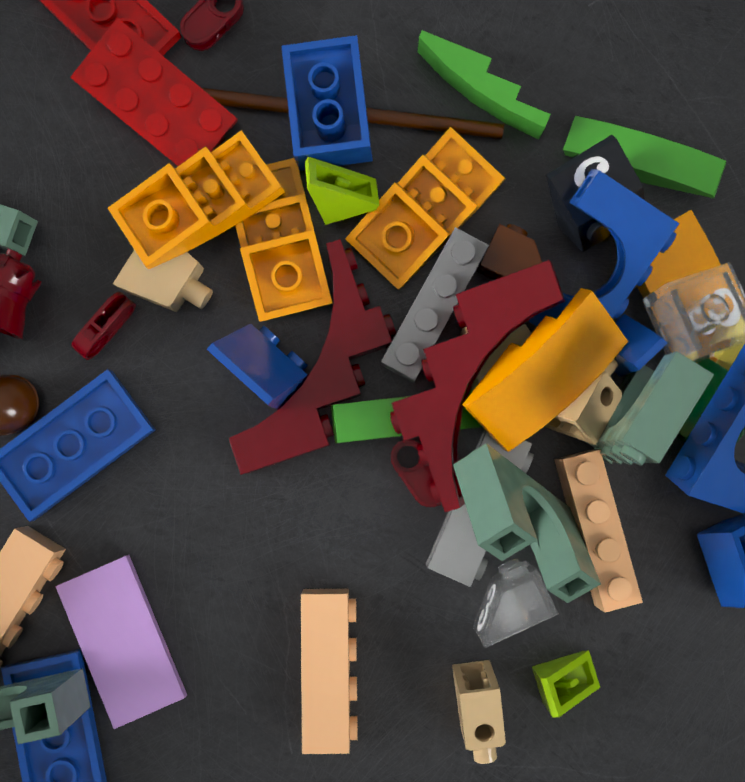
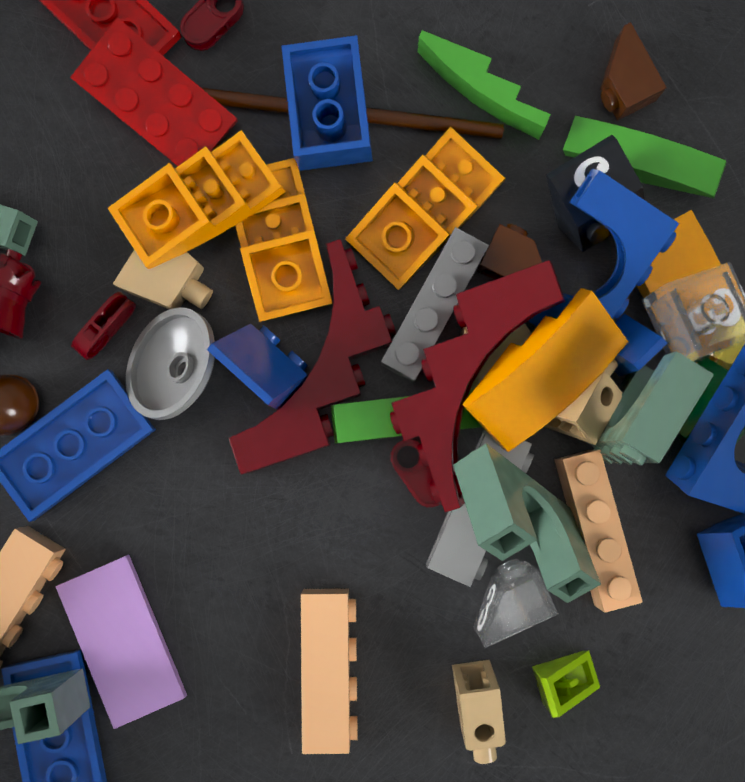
lime slope [305,156,380,225] -> none
none -> light grey dish [126,307,215,420]
none -> reddish brown slope [600,22,667,121]

